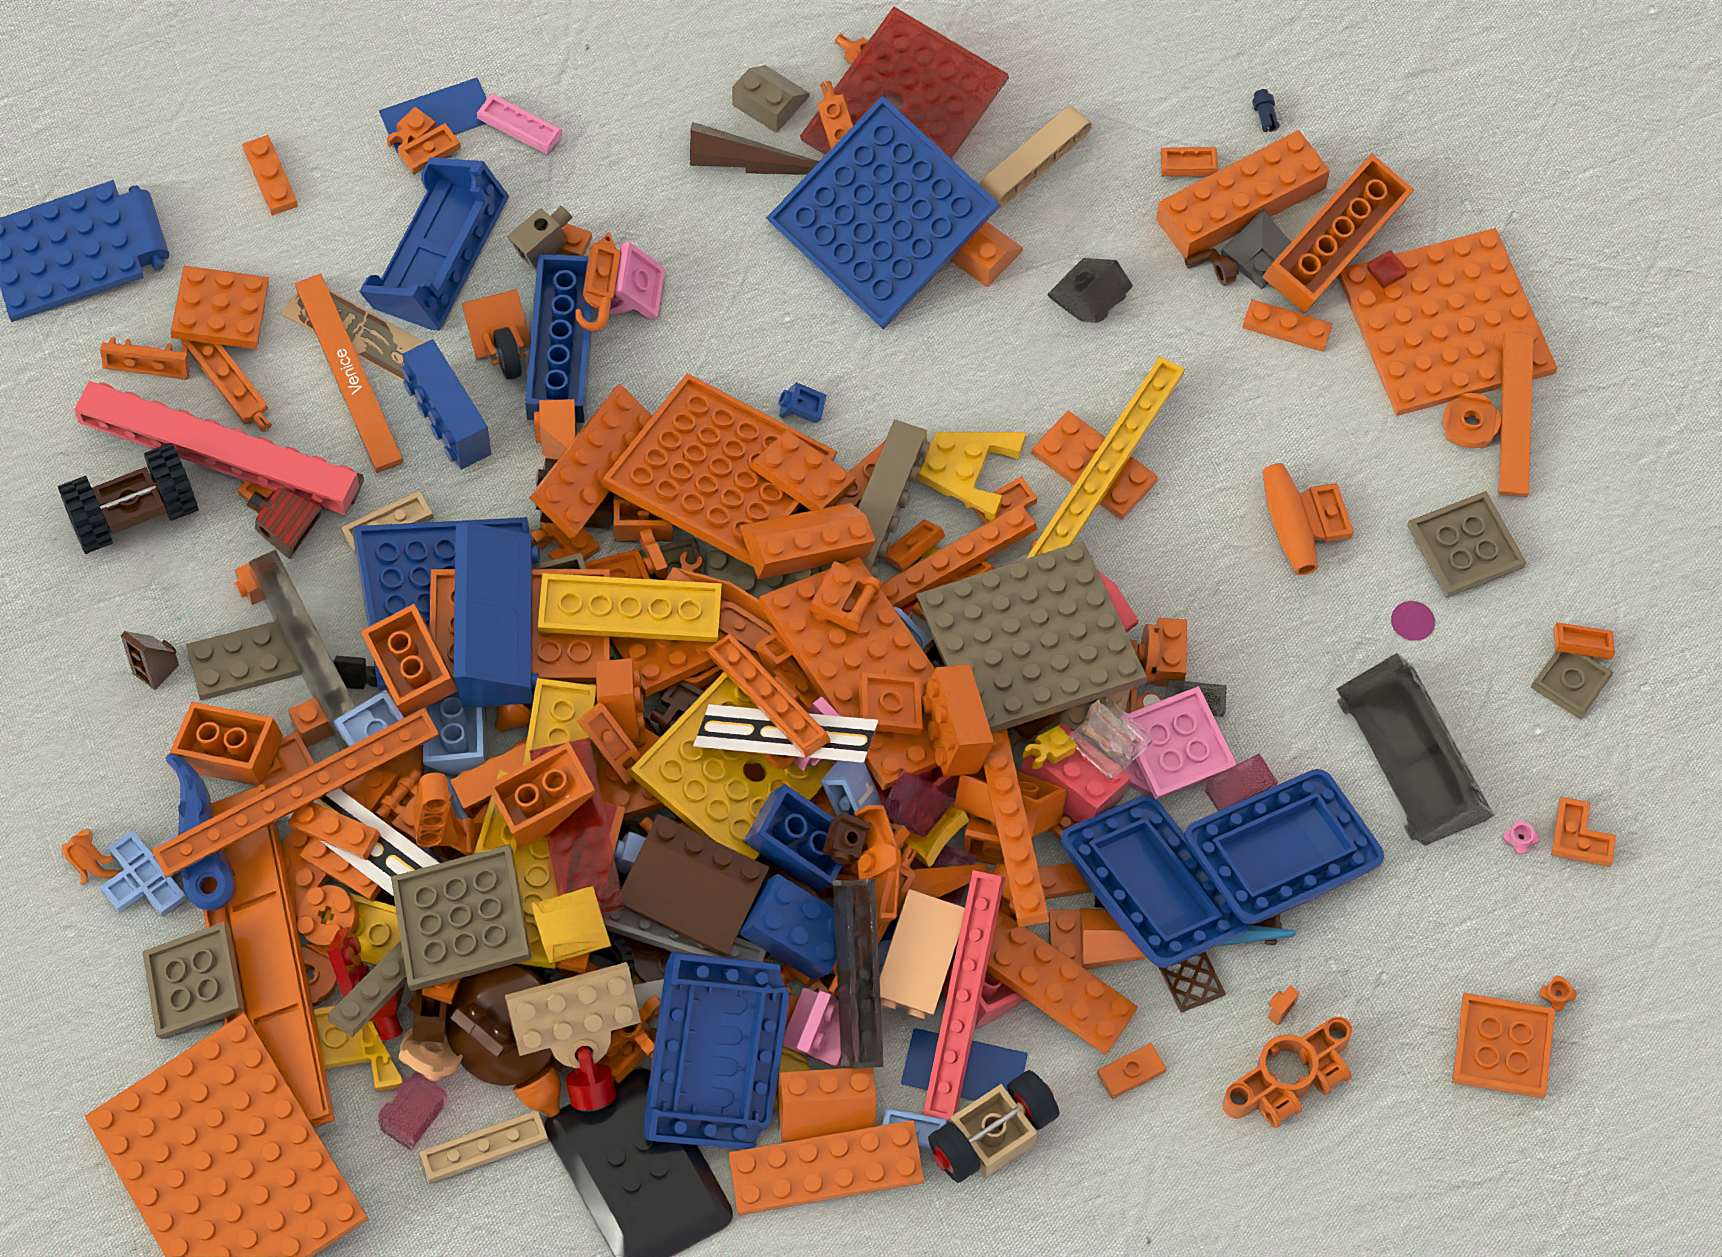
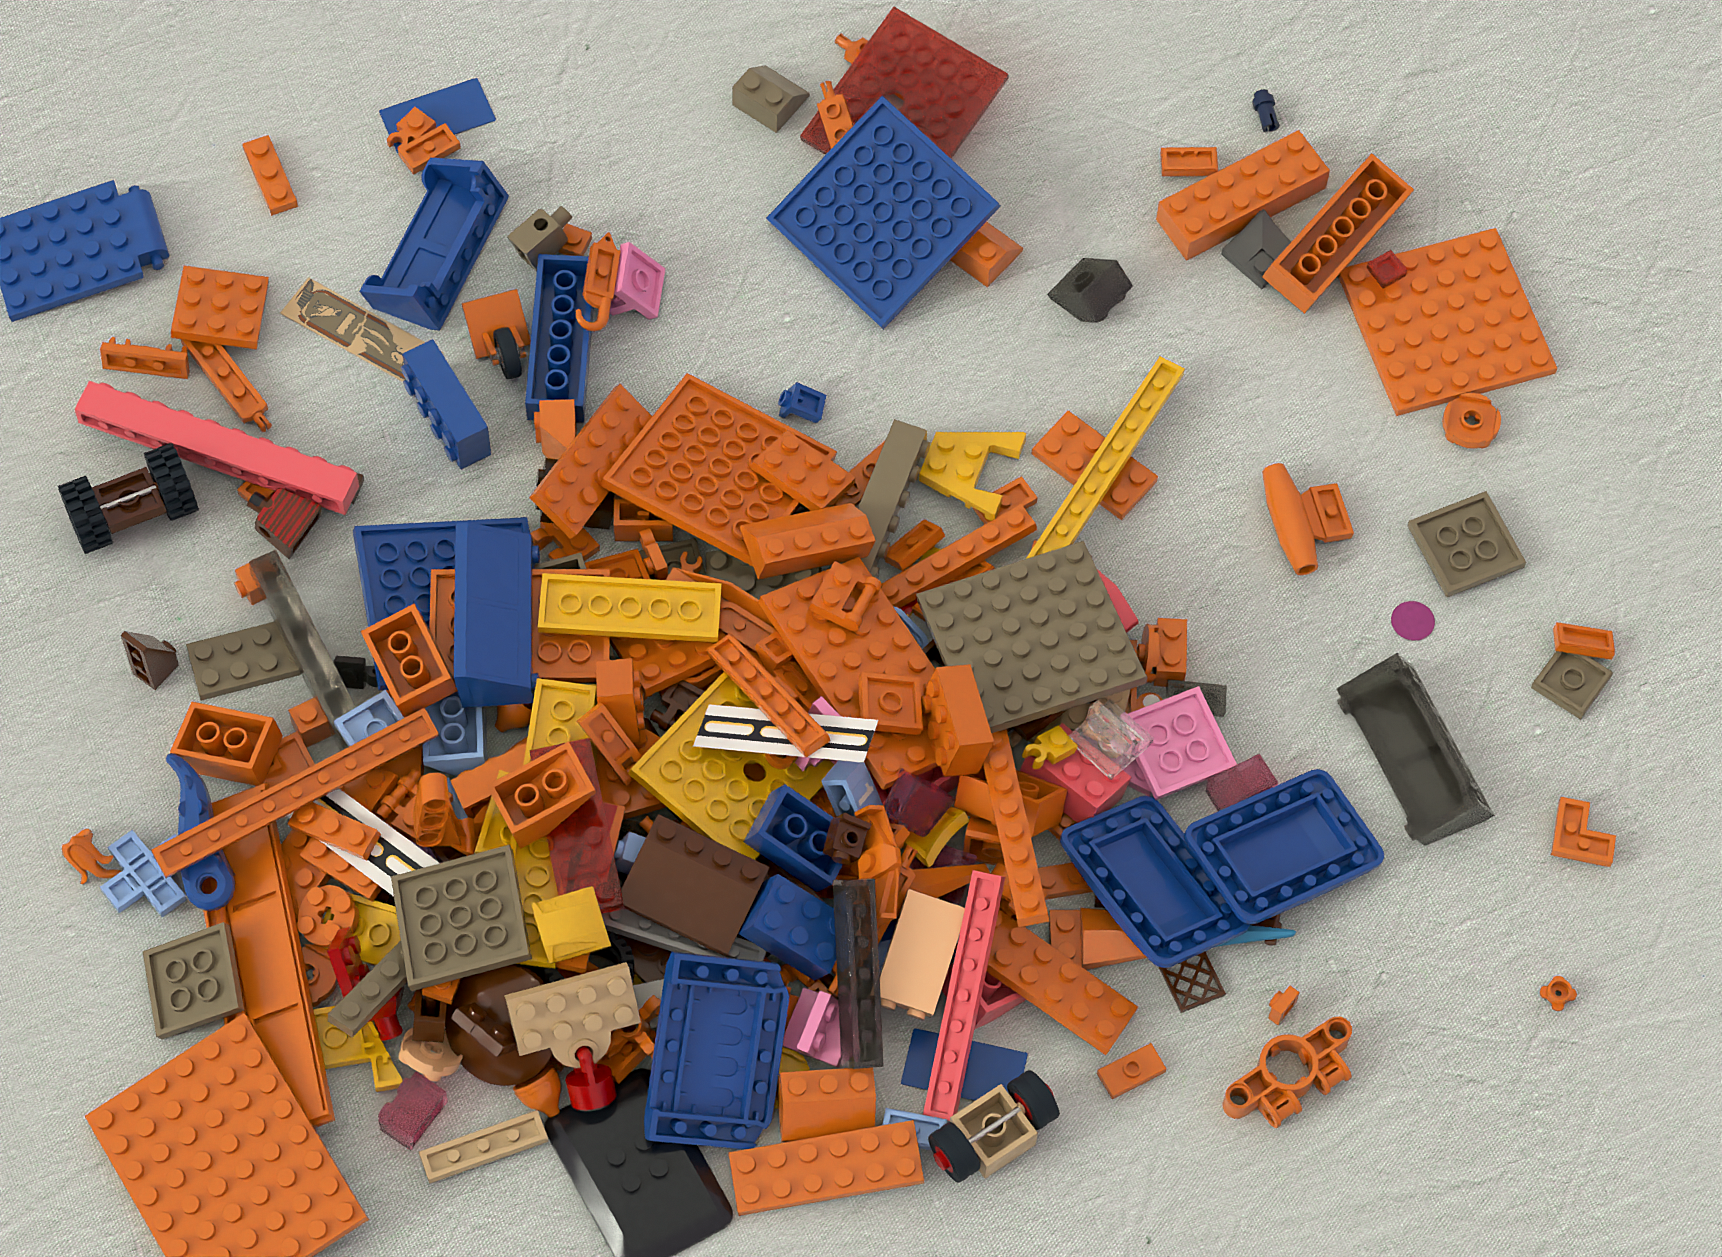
orange tile [294,273,403,473] -> none
tan plate [341,490,434,555] -> none
bright pink plate [477,93,562,155] -> none
reddish brown wedge [690,122,819,175] -> none
tan beam [979,106,1092,208] -> none
reddish brown plate [1184,248,1239,286] -> none
orange plate [1242,299,1333,352] -> none
orange plate [1452,993,1555,1099] -> none
orange tile [1498,331,1534,497] -> none
bright pink plate [1503,820,1539,854] -> none

